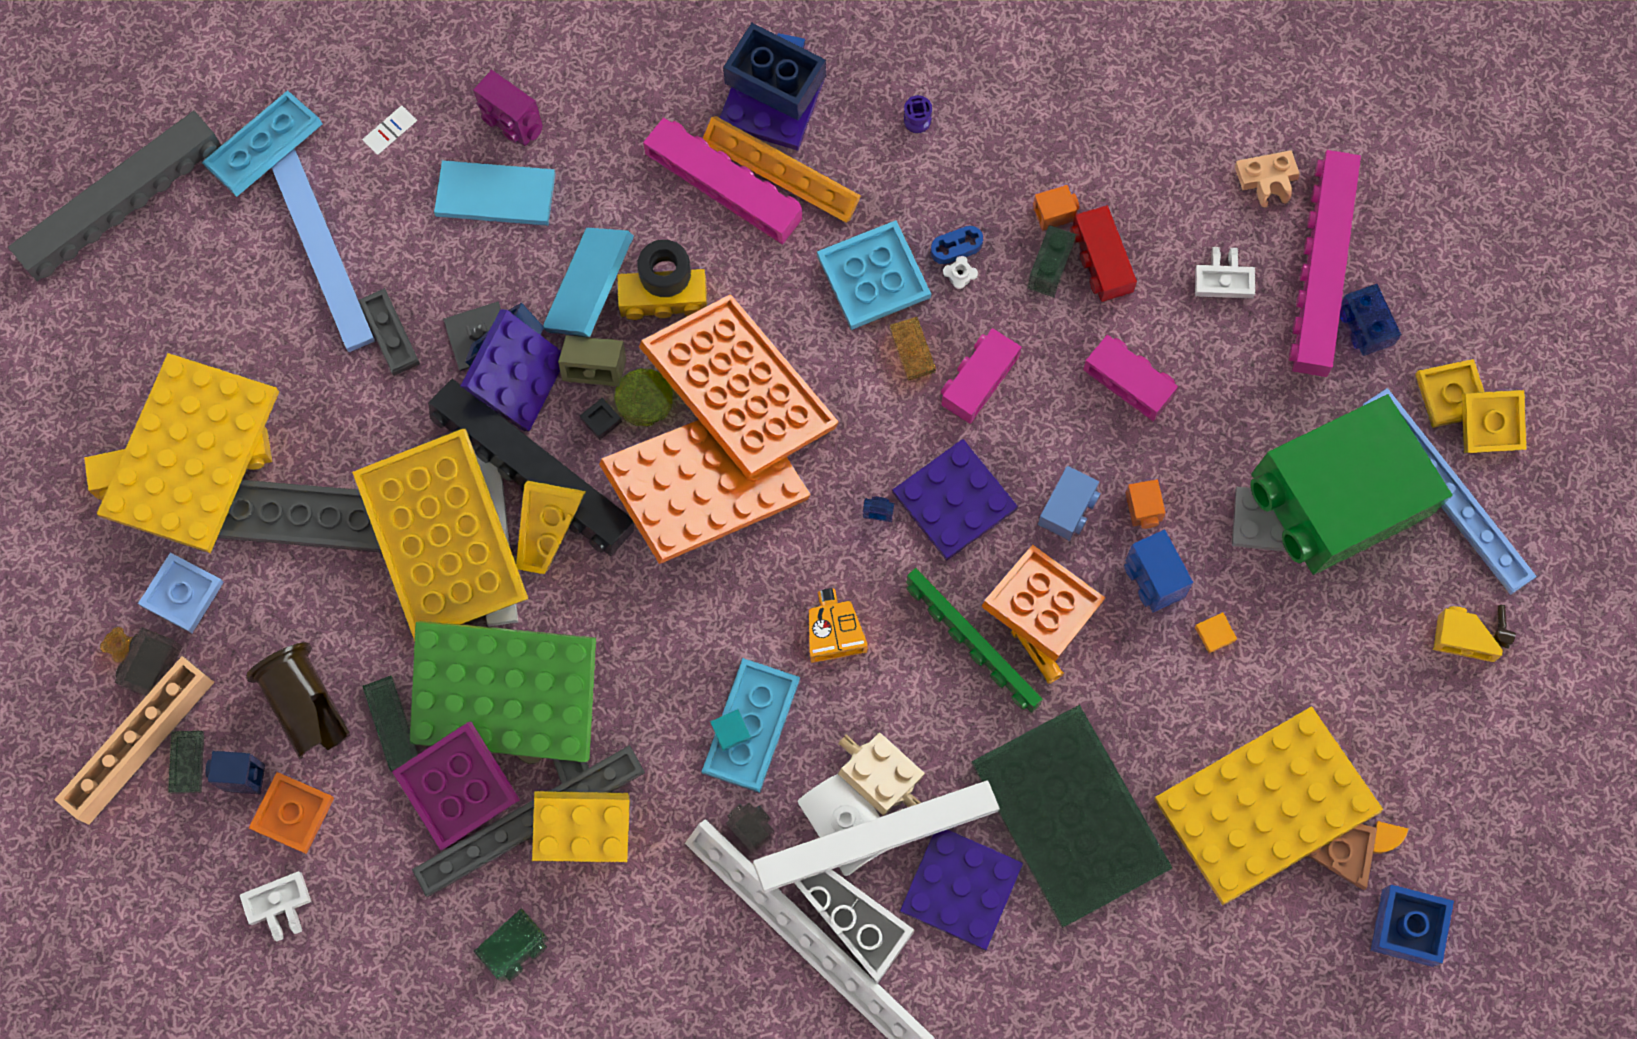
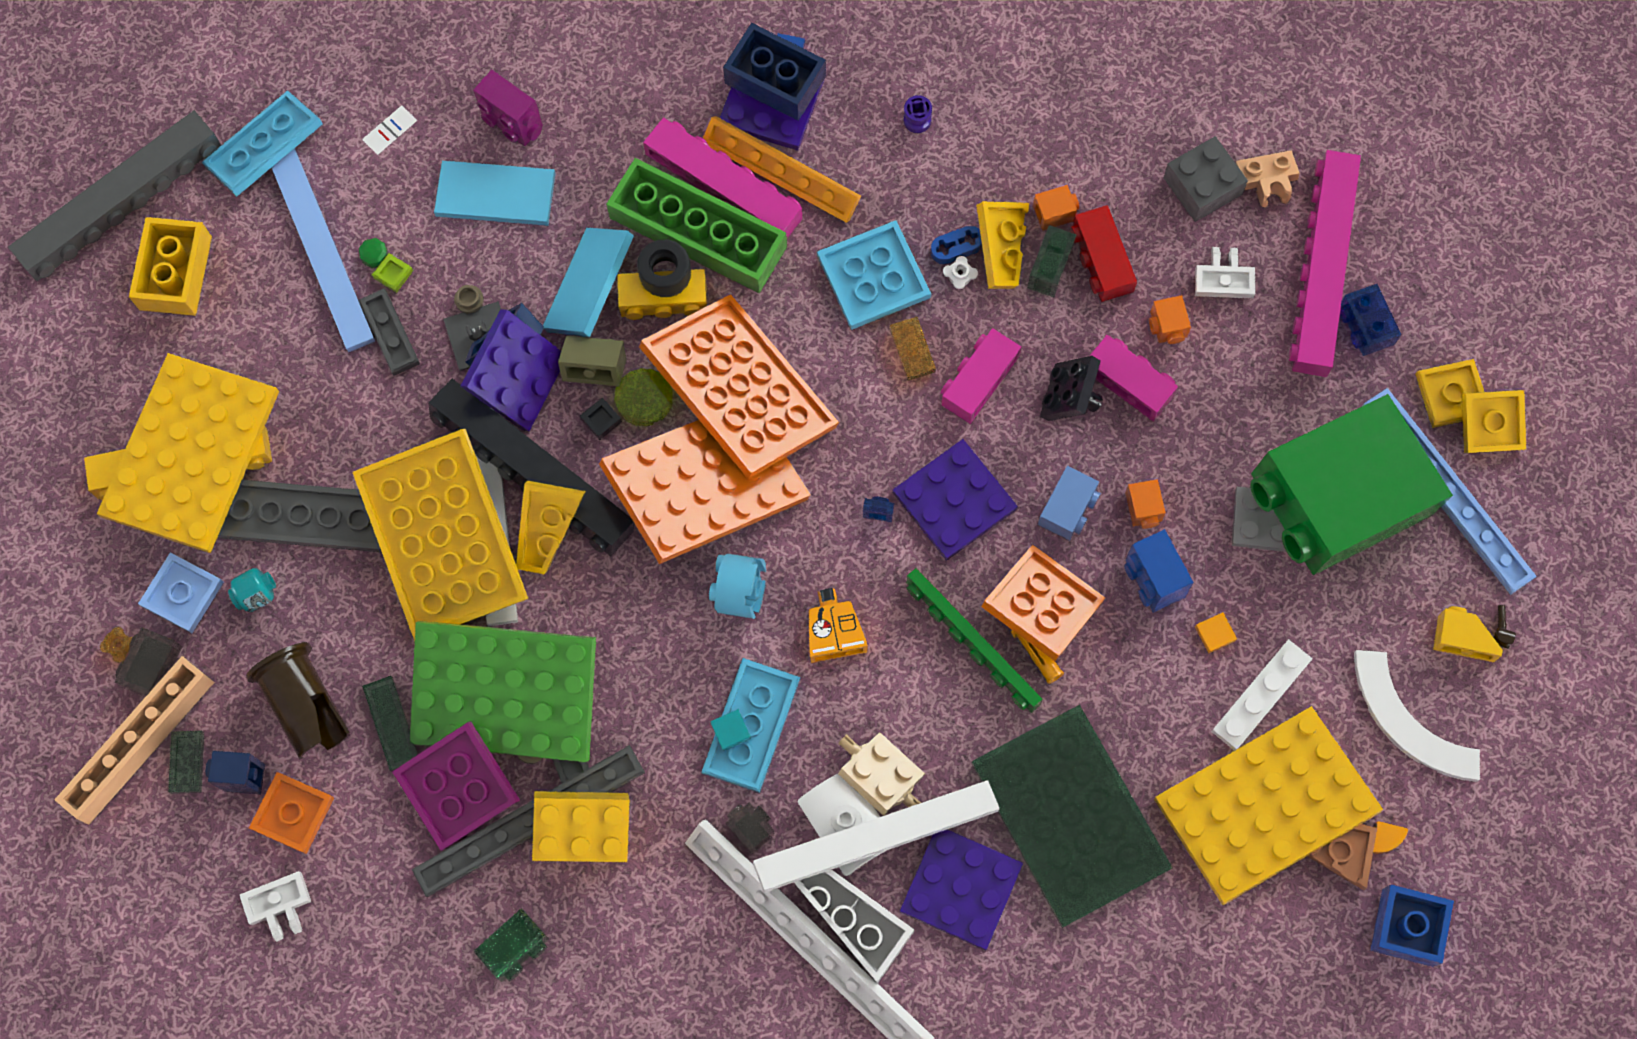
none -> yellow brick [129,217,212,316]
none -> teal head [228,568,276,613]
none -> green tile [359,238,388,268]
none -> lime tile [372,253,413,293]
none -> dark tan plate [454,285,484,314]
none -> bright green brick [606,158,787,294]
none -> medium azure brick [709,553,766,619]
none -> yellow wing [976,201,1029,289]
none -> black plate [1040,356,1103,421]
none -> orange brick [1149,295,1191,344]
none -> dark grey brick [1163,136,1248,222]
none -> white plate [1211,639,1313,751]
none -> white tile [1354,650,1480,782]

